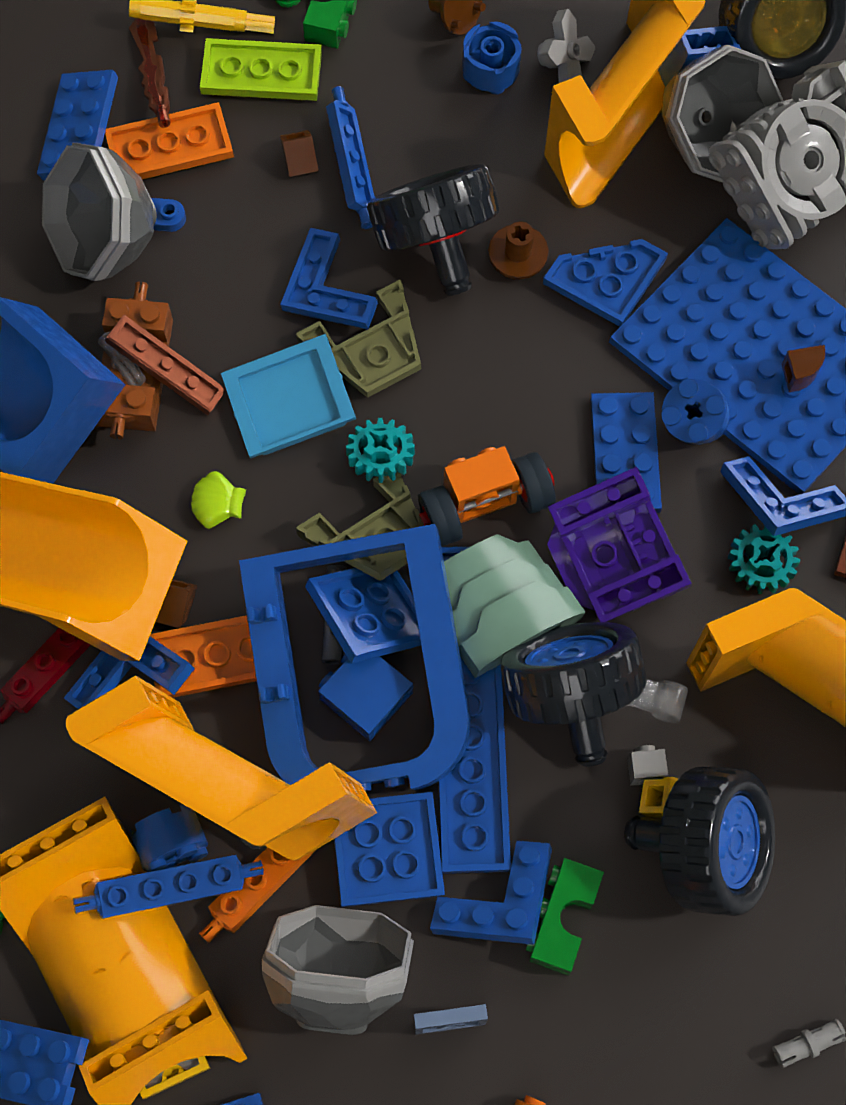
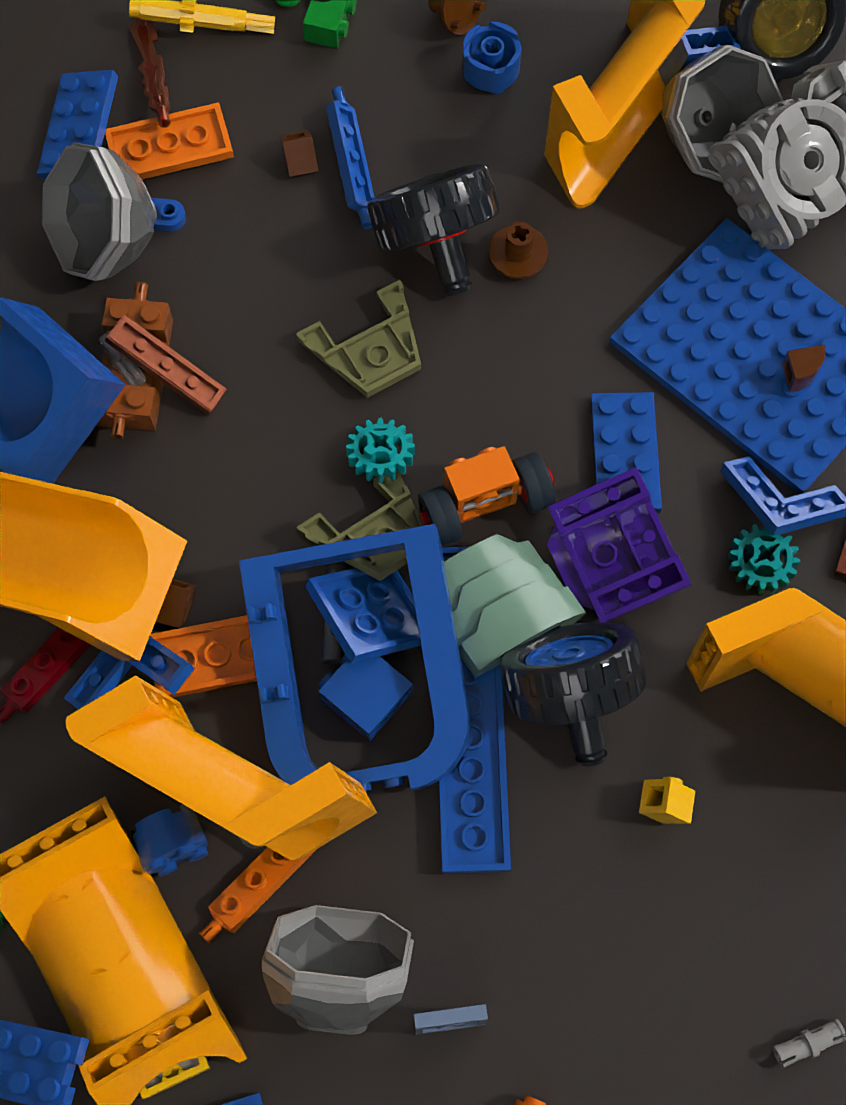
blue plate [73,855,264,919] -> none
lime animal [191,471,246,529] -> none
lime plate [200,38,322,101] -> none
dark azure piece [221,334,356,458] -> none
blue plate [280,228,378,329] -> none
blue plate [334,792,445,908] -> none
blue plate [430,841,552,945] -> none
green arch [526,858,604,976] -> none
light grey plant [537,9,595,83] -> none
blue plate [543,239,668,327] -> none
black wheel [624,766,775,916] -> none
light grey plate [627,745,668,786] -> none
clear piece [628,679,688,723] -> none
blue brick [662,379,730,445] -> none

